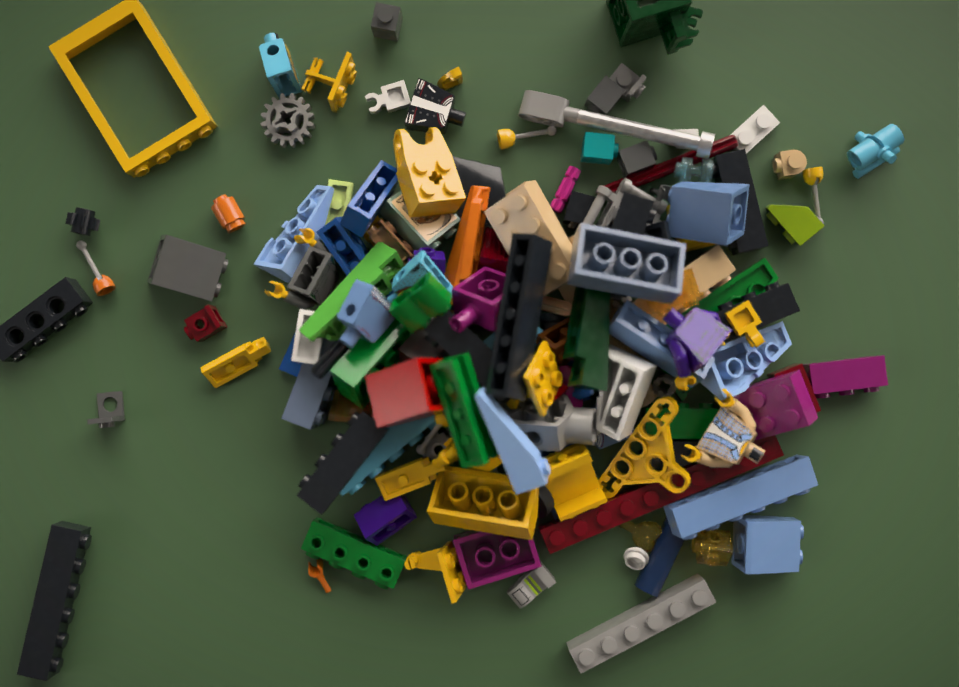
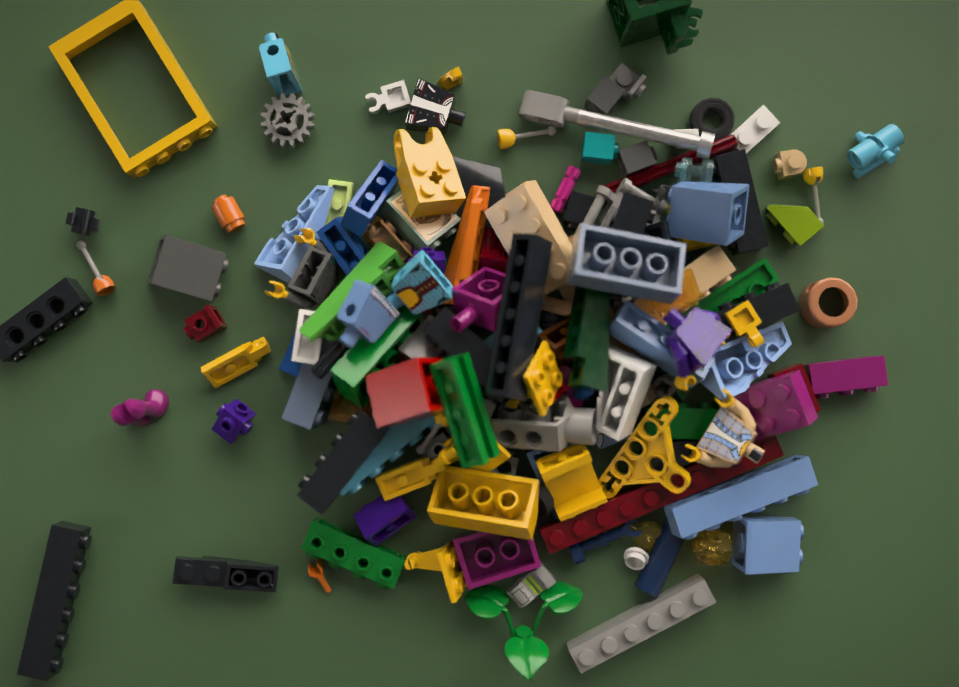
dark grey bracket [87,391,125,428] -> none
yellow plate [301,52,357,113] -> none
dark grey brick [371,2,403,42] -> none
green brick [389,273,452,333] -> none
light blue wedge [475,387,551,494] -> none
none -> magenta piece [111,389,169,426]
none -> black slope [172,556,279,592]
none -> dark purple brick [211,399,256,444]
none -> green plant [464,581,583,681]
none -> dark blue piece [569,518,642,565]
none -> black tyre [689,98,735,142]
none -> nougat piece [798,277,858,329]

